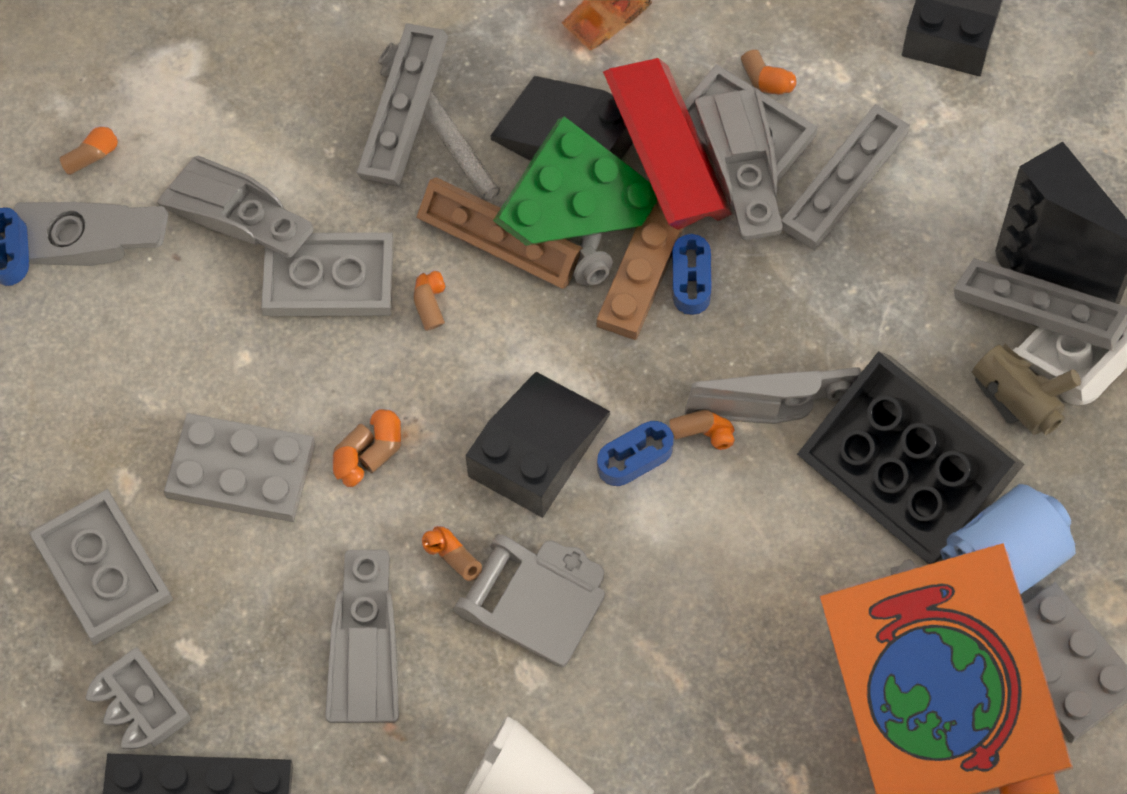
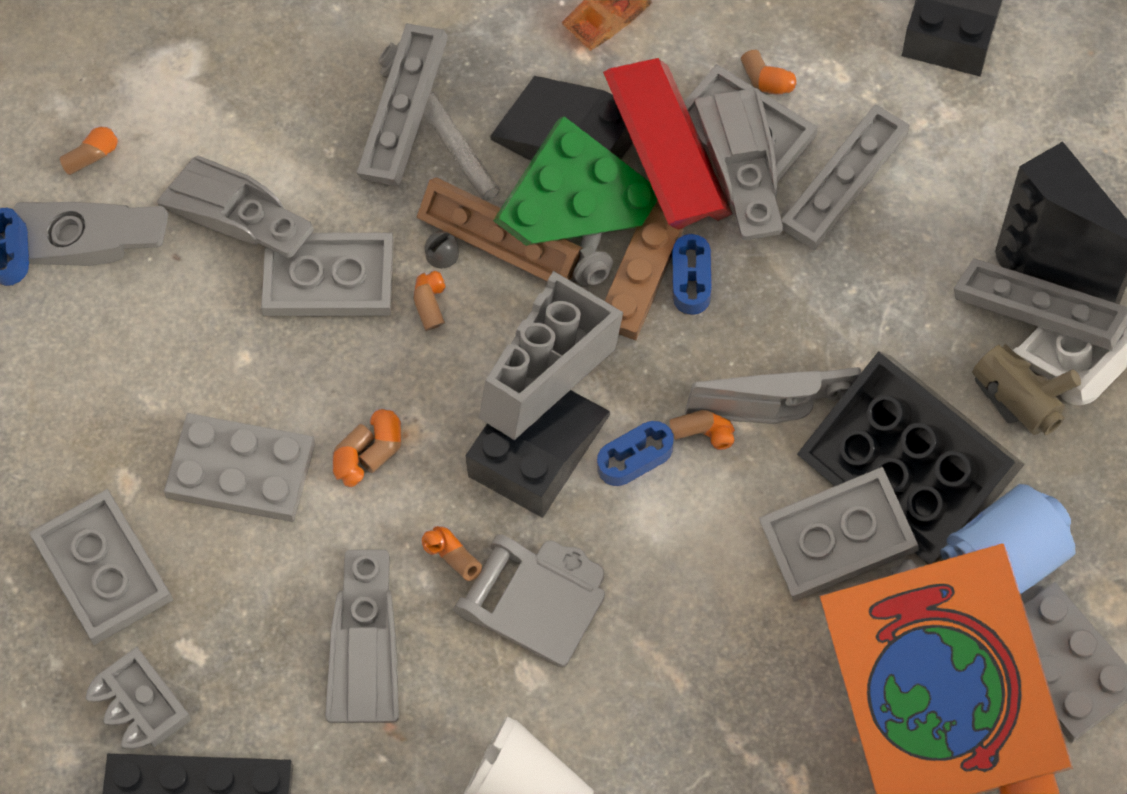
none -> dark grey hinge [425,231,459,268]
none -> light grey wedge [479,271,623,440]
none -> light grey plate [759,467,919,602]

